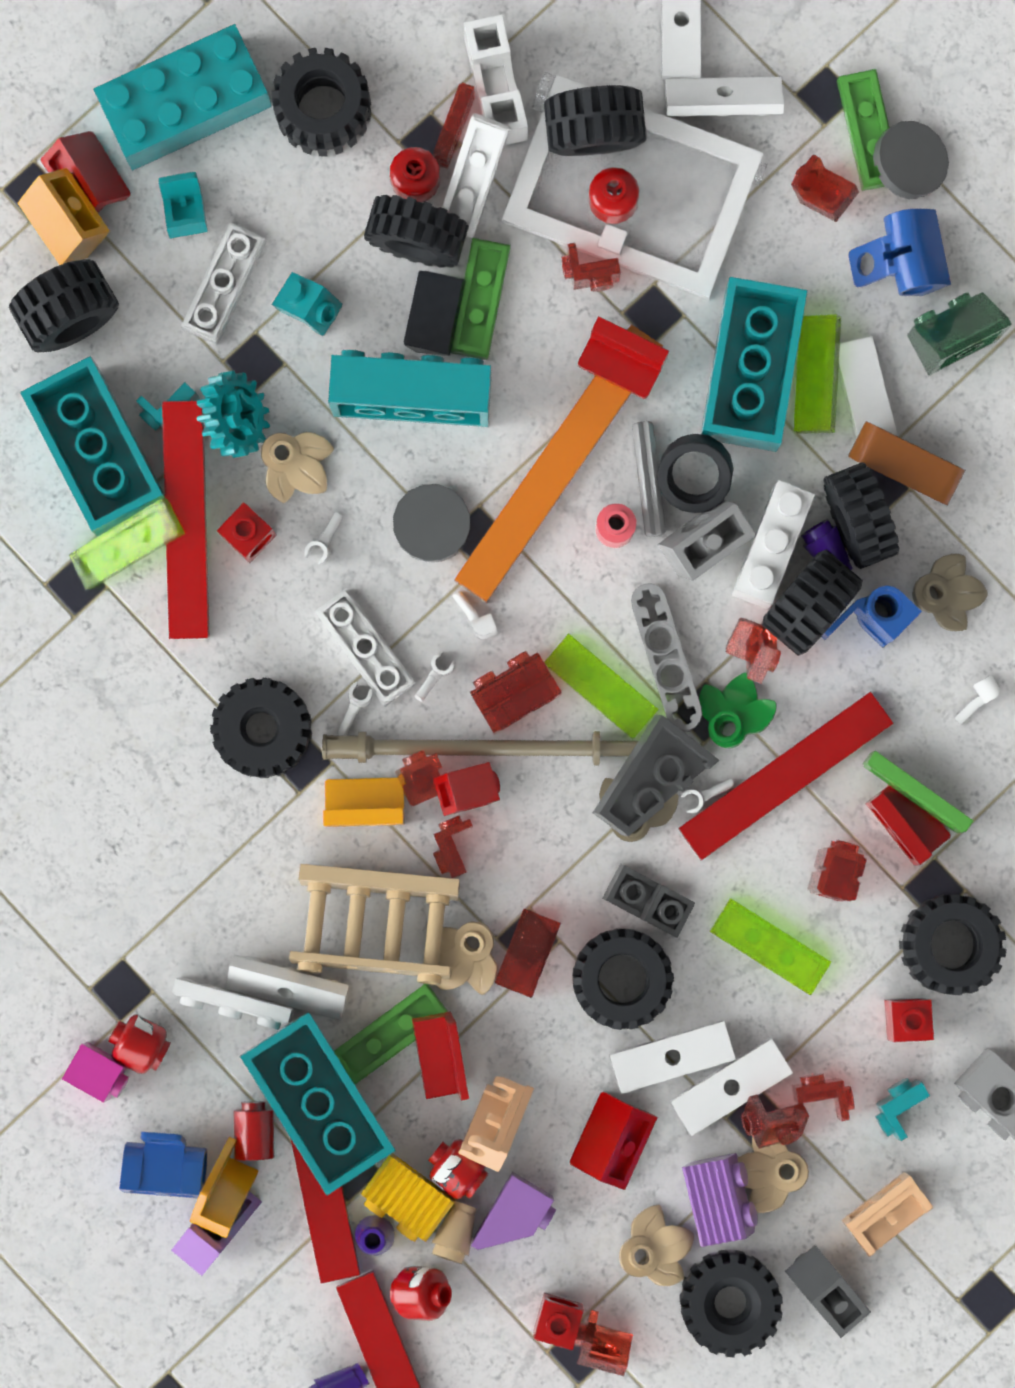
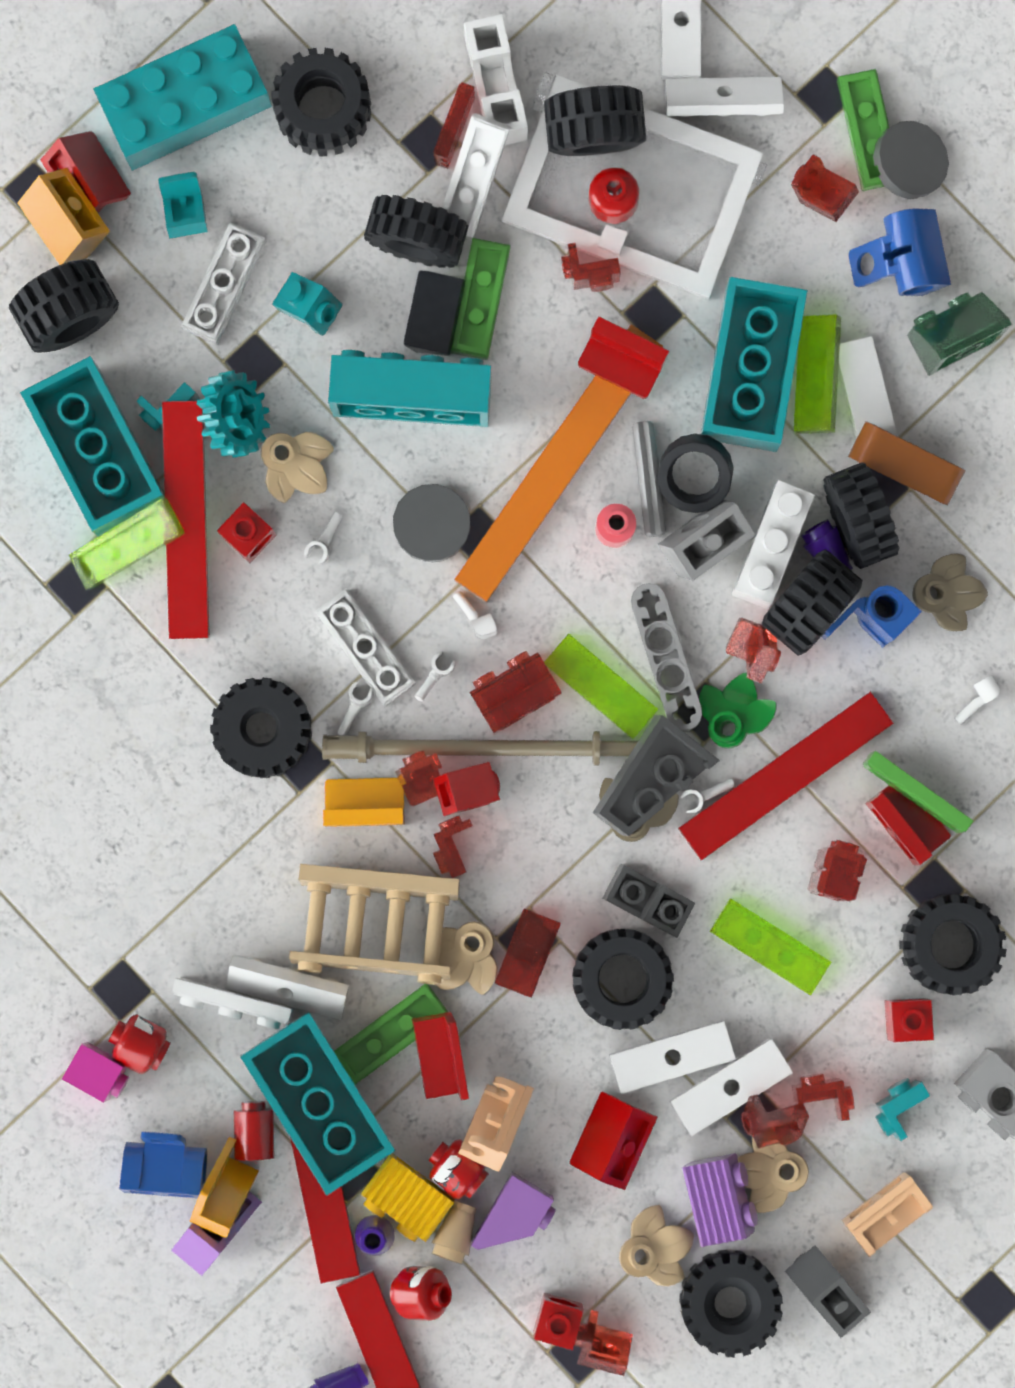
red head [390,147,440,203] -> none

